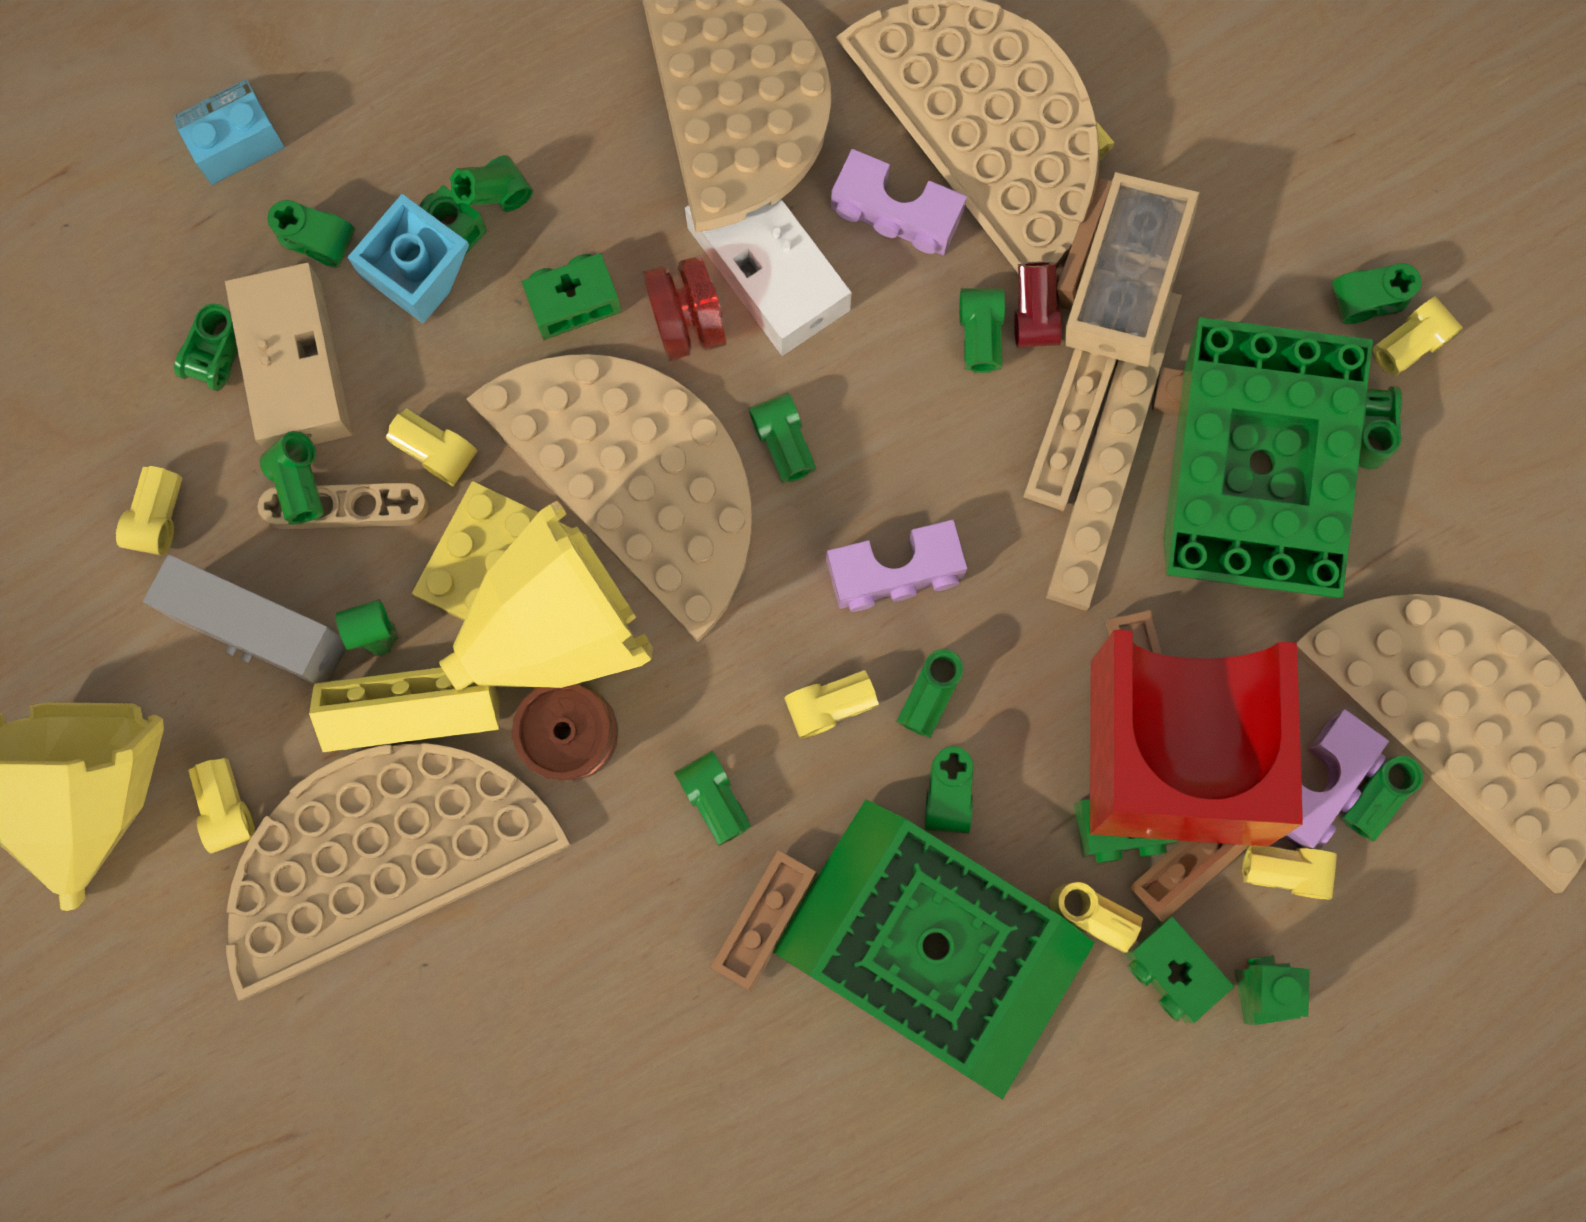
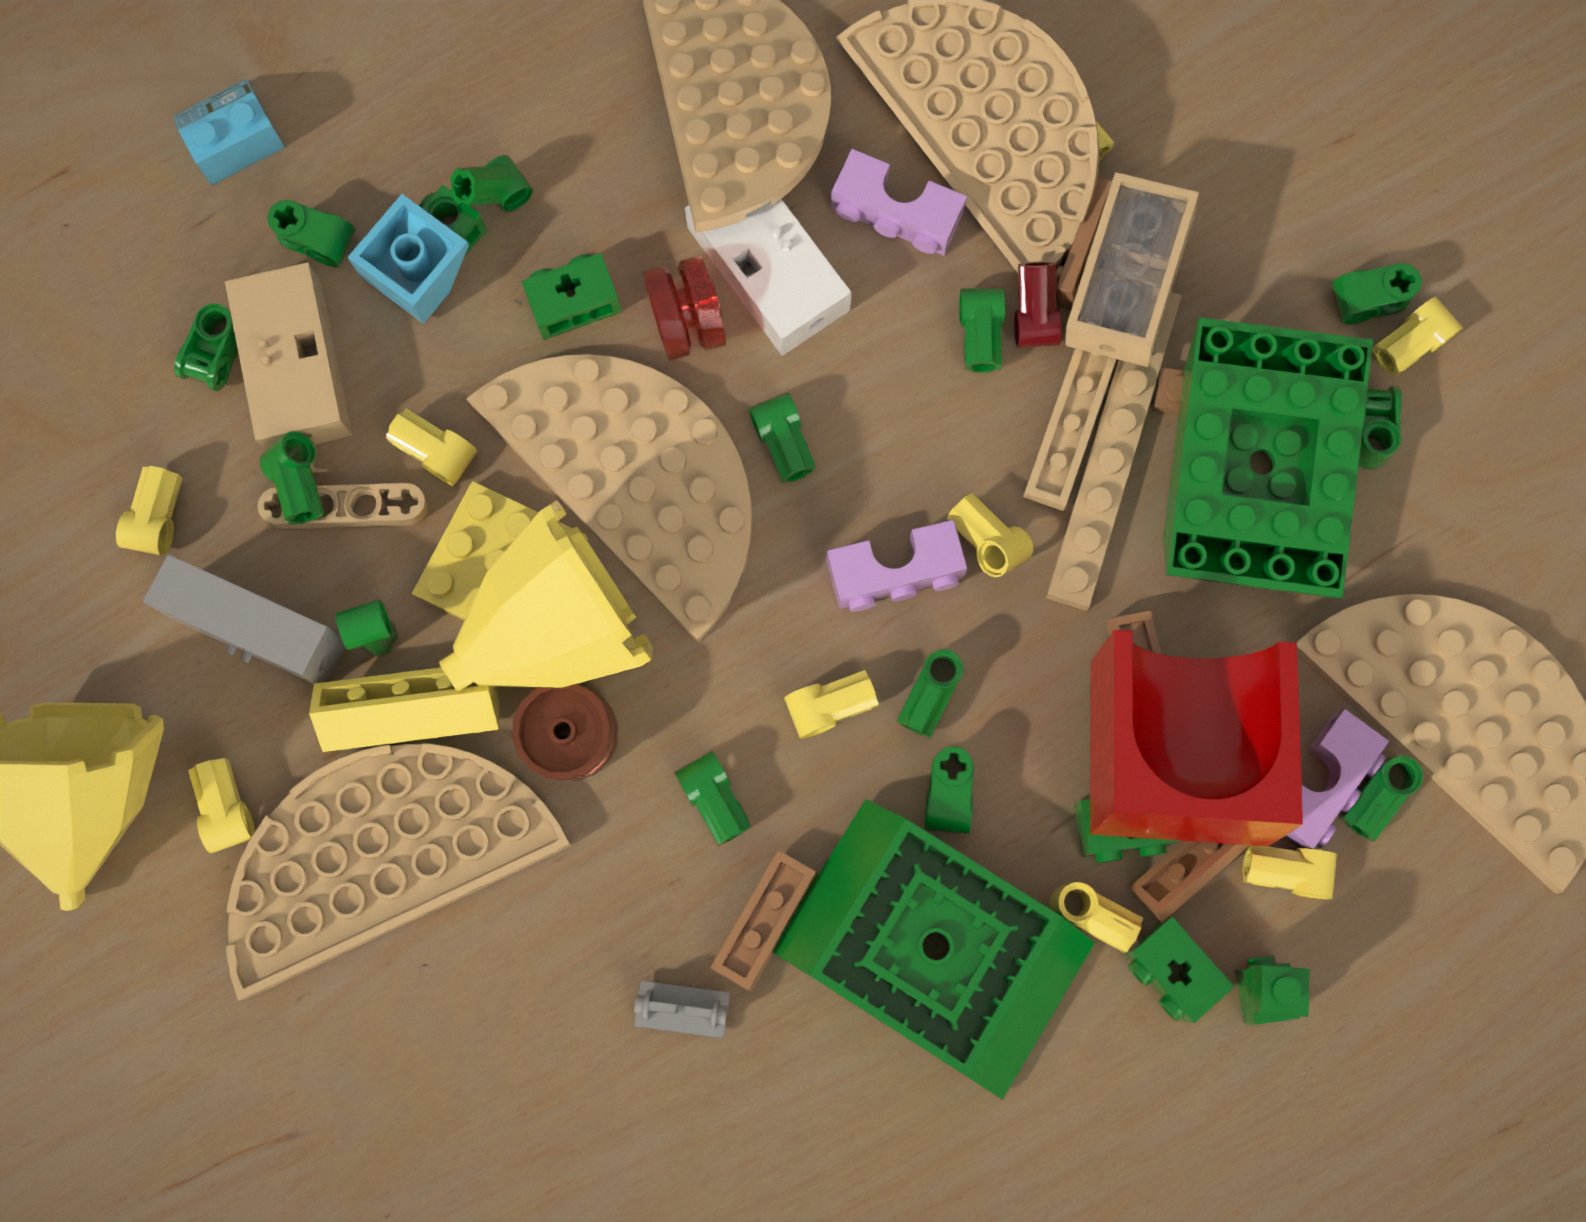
none -> light grey hinge [634,981,730,1038]
none -> light yellow piece [947,493,1033,577]

